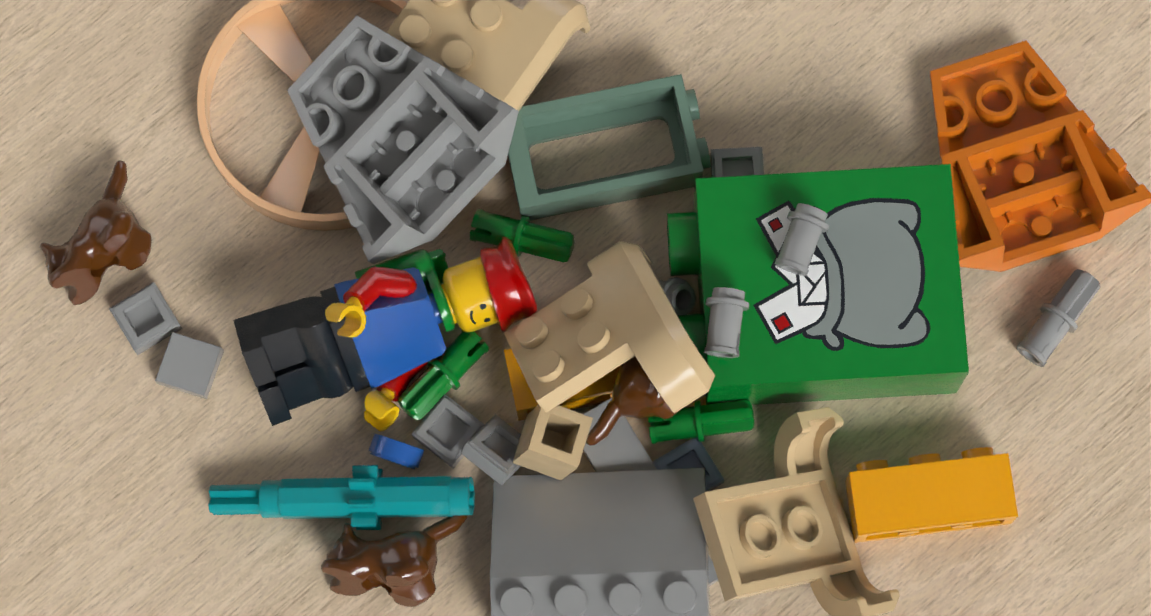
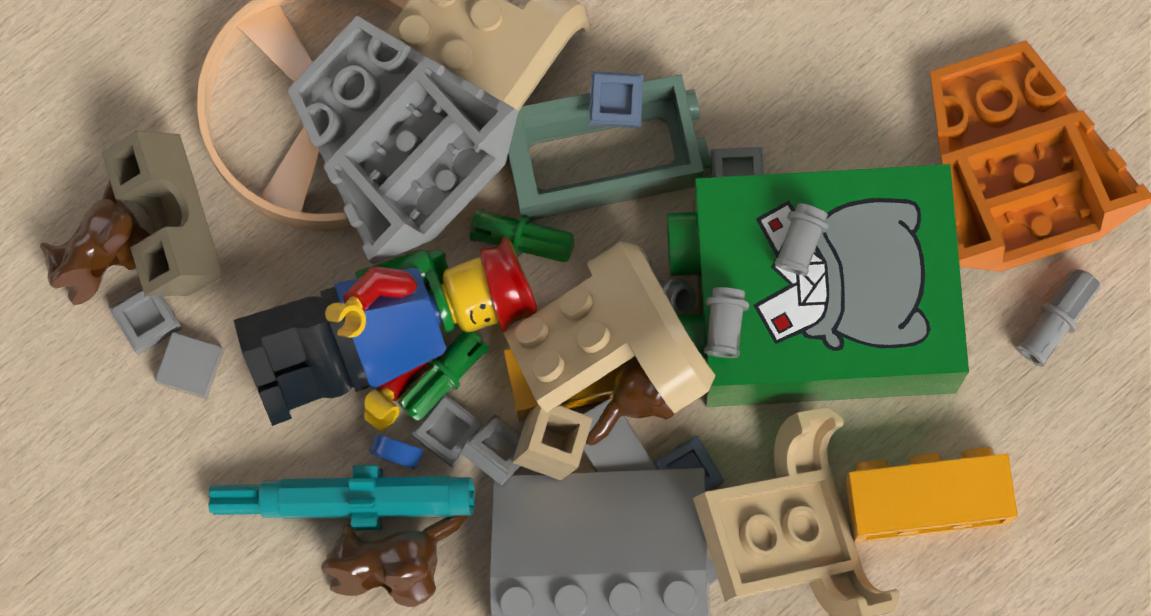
green axle [648,400,754,444] -> none
none -> dark tan arch [102,131,224,296]
none -> sand blue tile [588,71,644,129]

